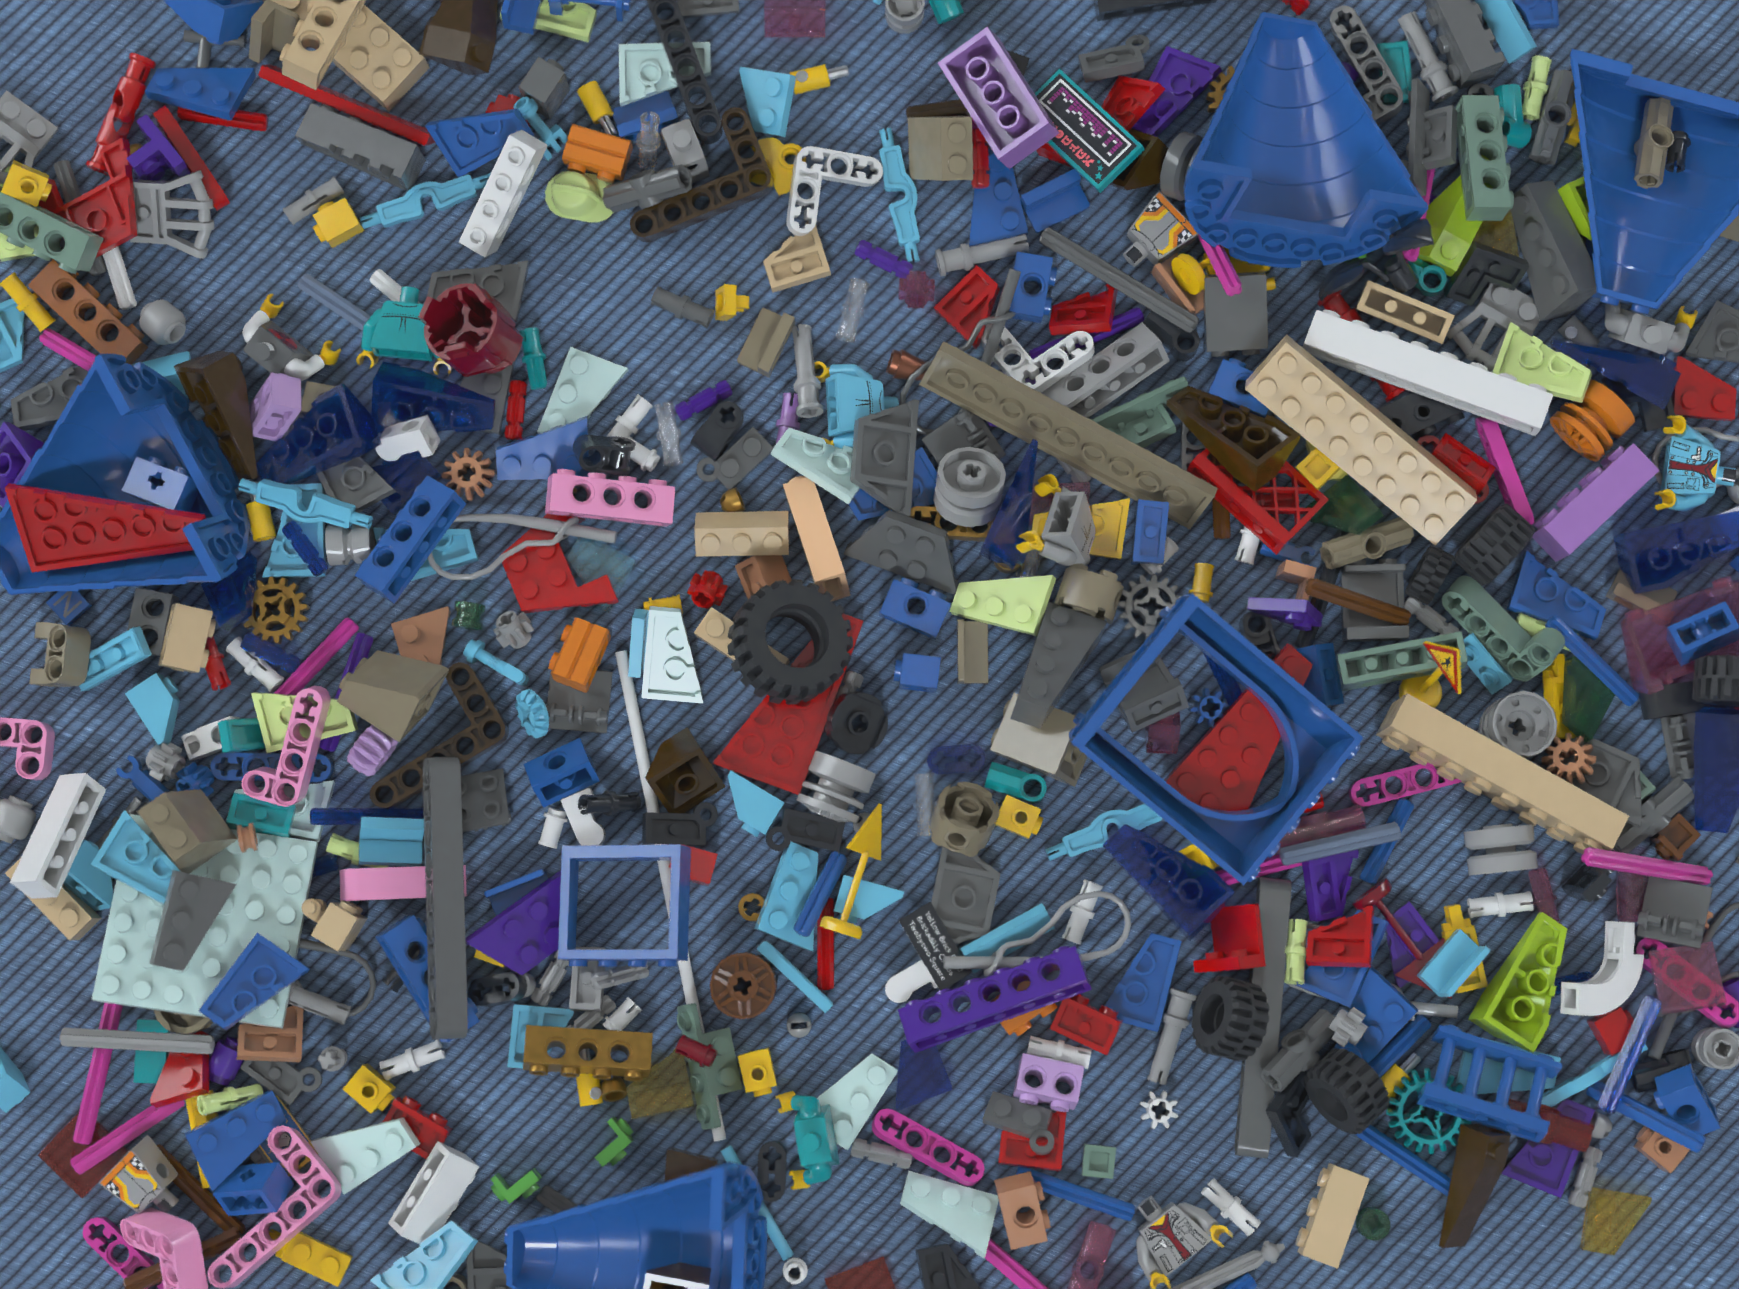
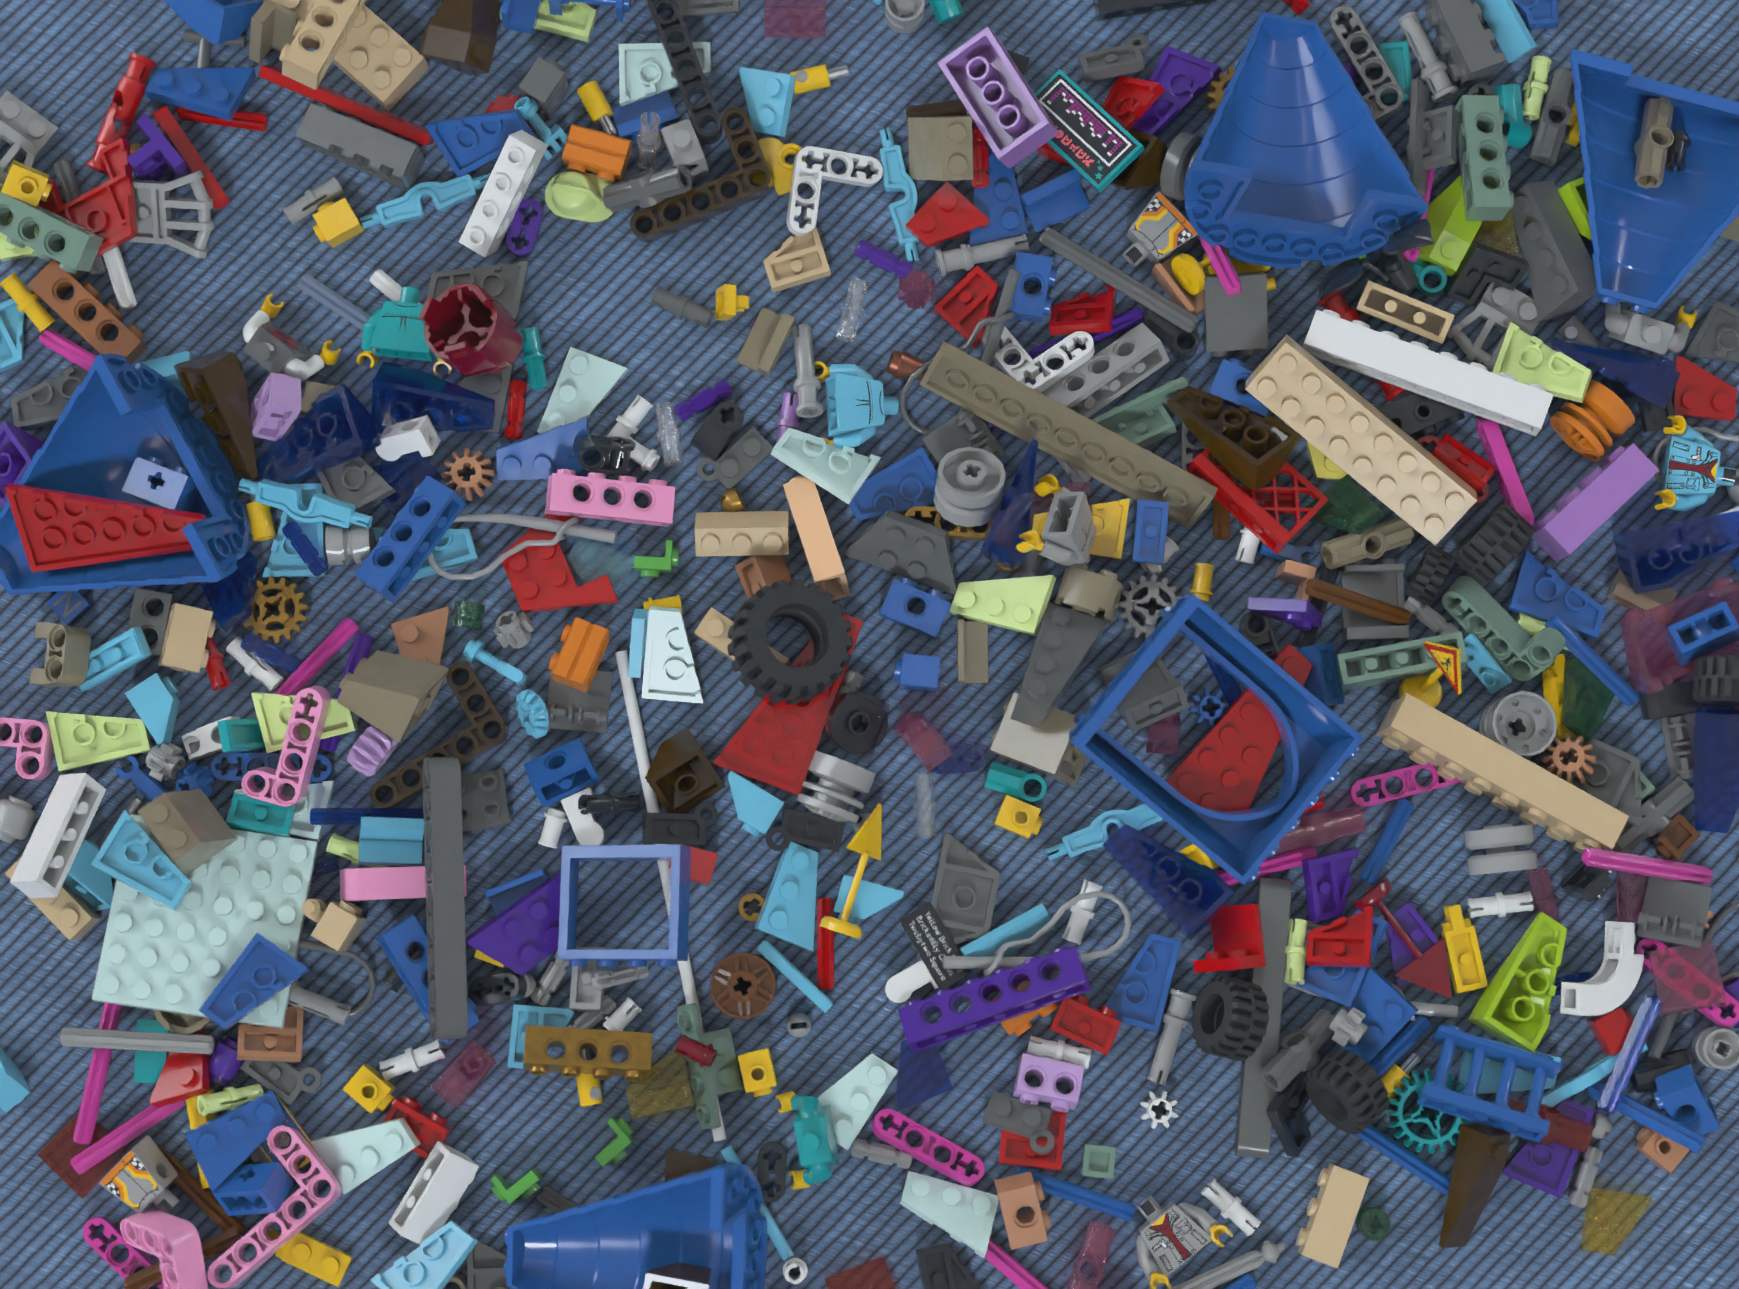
light grey head [139,299,186,345] -> none
dark grey wing [149,870,237,971] -> none
nougat bush [237,822,258,853] -> none
light grey axle [318,1046,348,1071] -> none
pearl gold hinge [601,1076,627,1102] -> none
red gear [687,570,728,609] -> none
blue axle [793,851,847,937] -> none
dark grey wing [850,399,919,517] -> none
dark tan brick [930,782,999,857] -> none
sand blue axle [1279,822,1401,866] -> none
yellow tile [1296,448,1340,490] -> none
medium azure panel [1416,929,1491,997] -> none
none -> yellowish green wing [46,711,152,772]
none -> clear pink slope [431,1040,497,1109]
none -> dark purple beam [506,199,544,258]
none -> bright green bracket [634,539,679,578]
none -> clear pink slope [893,710,953,772]
none -> red wing [905,182,990,248]

